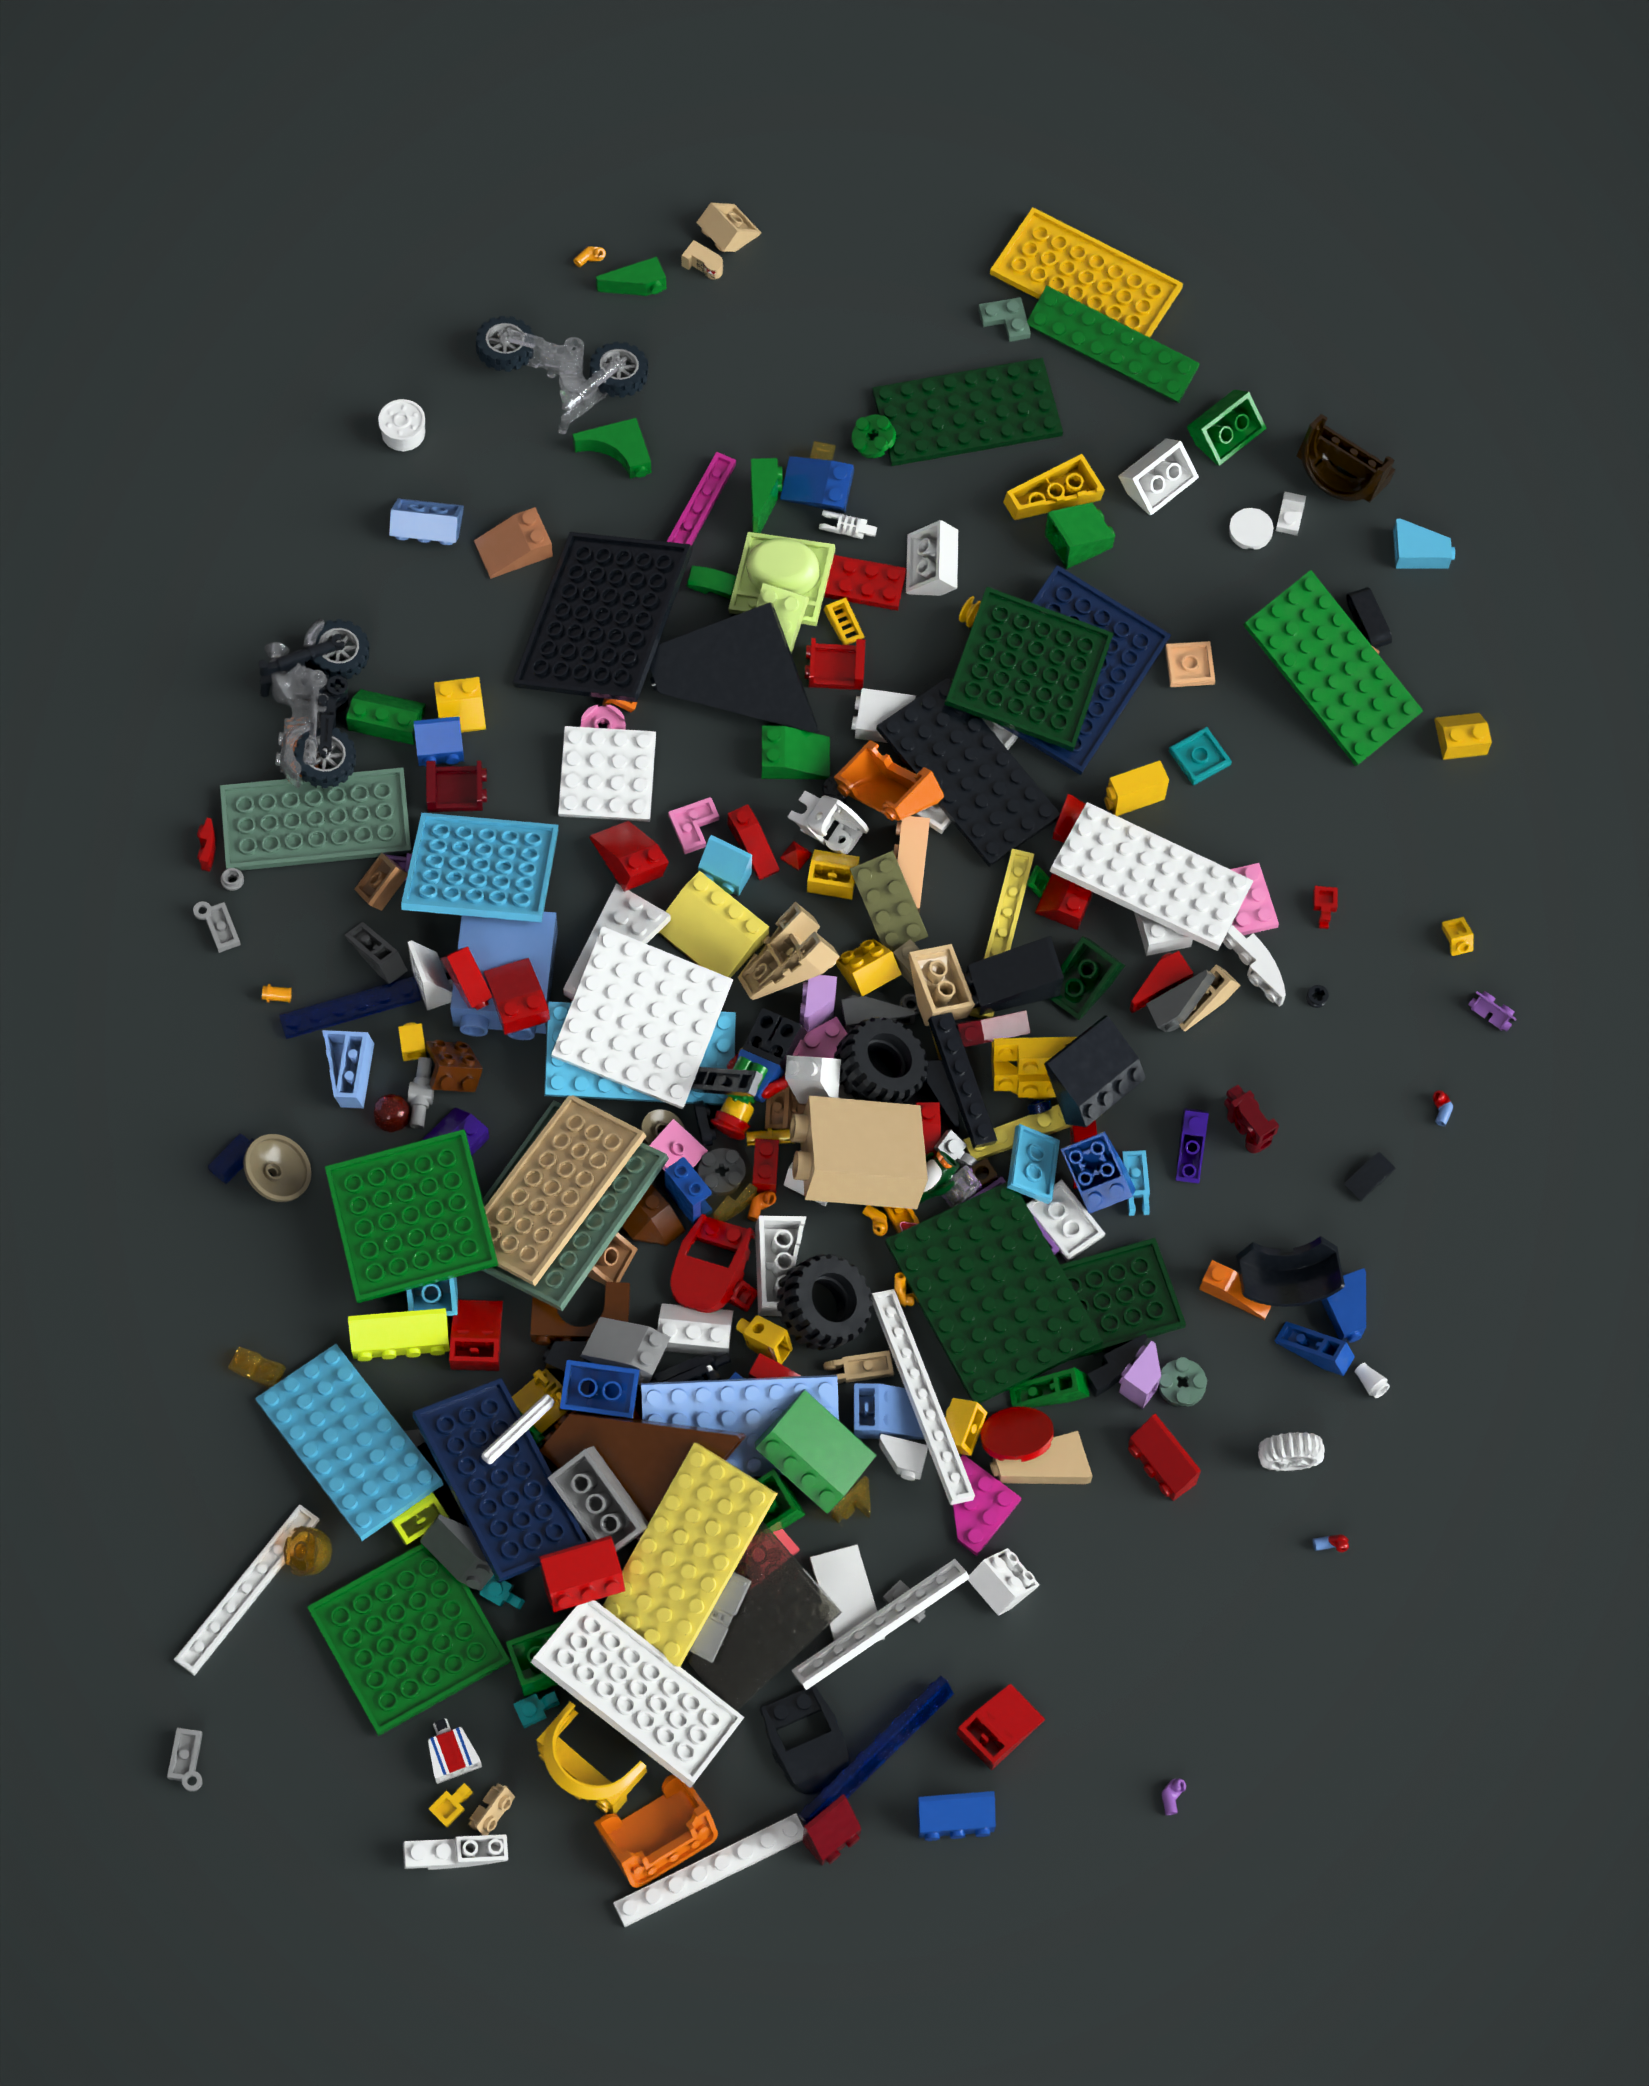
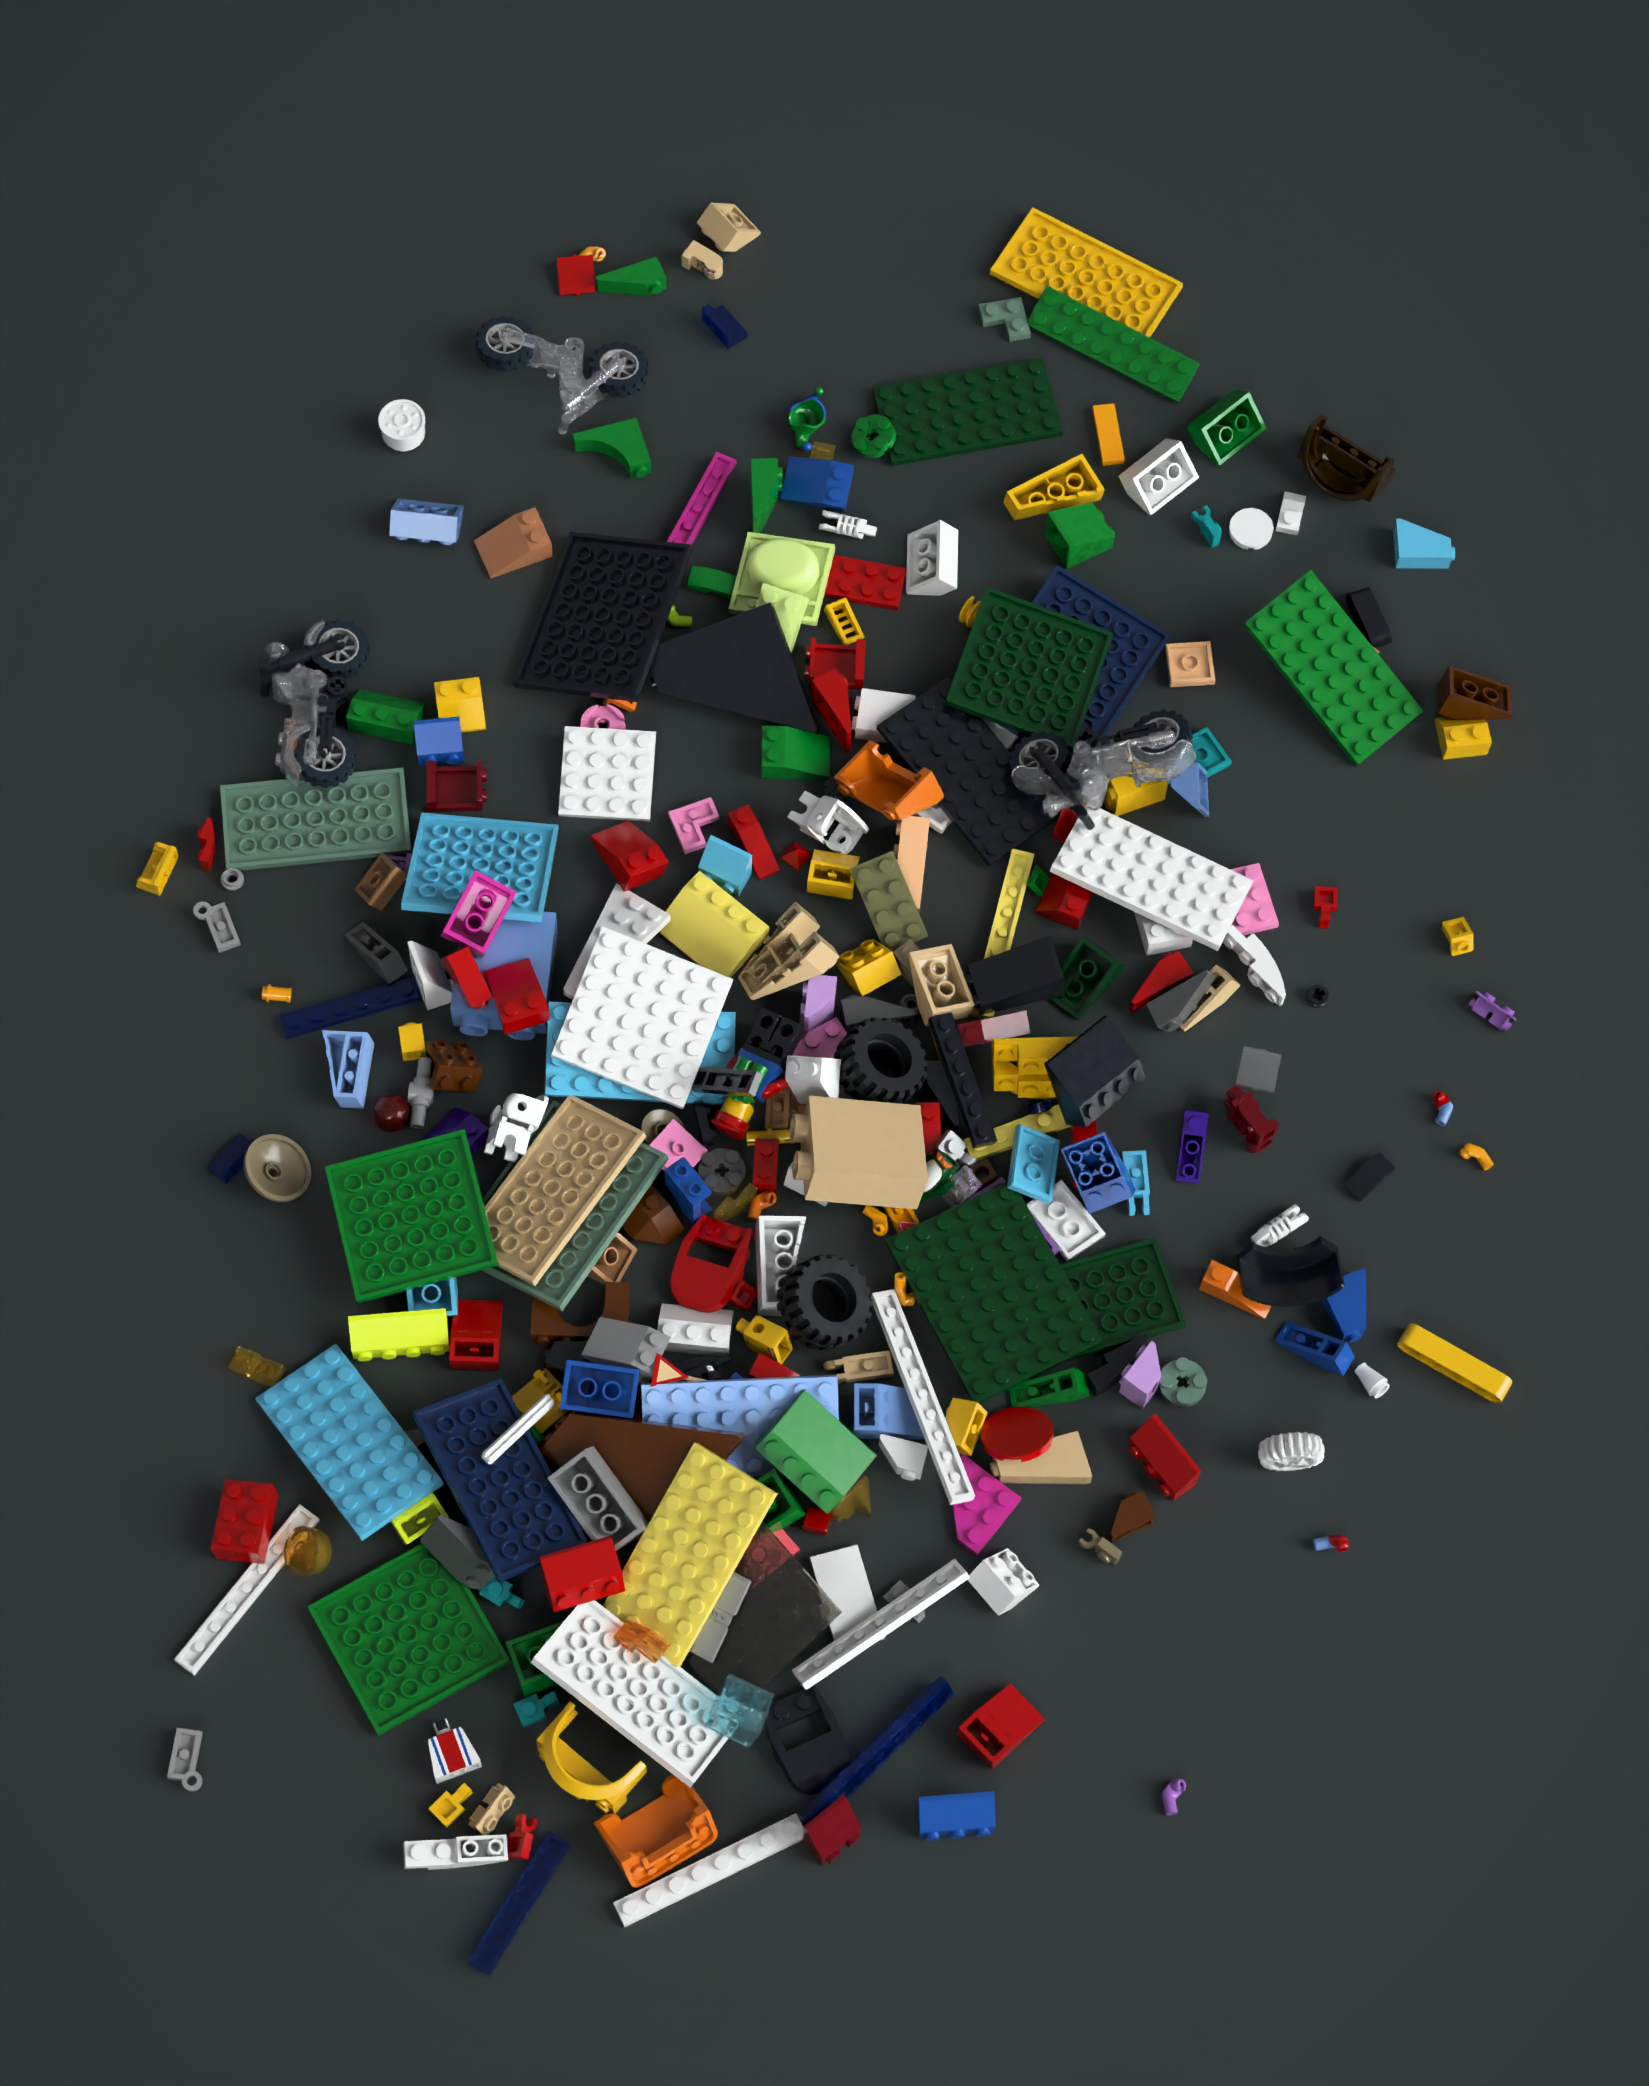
none -> yellow hinge [136,842,179,896]
none -> red brick [210,1479,279,1564]
none -> dark pink slope [440,870,517,958]
none -> clear blue plate [467,1831,571,1977]
none -> white piece [484,1093,549,1163]
none -> red plate [507,1814,538,1860]
none -> red piece [557,254,596,296]
none -> clear orange slope [612,1620,671,1664]
none -> piece [650,1353,704,1387]
none -> lime arm [667,605,692,627]
none -> clear blue panel [702,304,748,350]
none -> clear light blue slope [705,1673,774,1748]
none -> green piece [788,386,826,452]
none -> red slope [802,1507,832,1536]
none -> red slope [811,668,852,753]
none -> piece [1009,709,1196,830]
none -> dark tan plate [1078,1528,1122,1566]
none -> light orange tile [1092,403,1125,466]
none -> reddish brown slope [1109,1491,1156,1543]
none -> medium blue slope [1167,762,1209,817]
none -> teal plate [1191,505,1222,548]
none -> clear piece [1236,1046,1282,1093]
none -> white hinge [1251,1205,1309,1247]
none -> yellow beam [1397,1323,1512,1404]
none -> reddish brown slope [1438,665,1512,720]
none -> light orange arm [1459,1143,1494,1171]

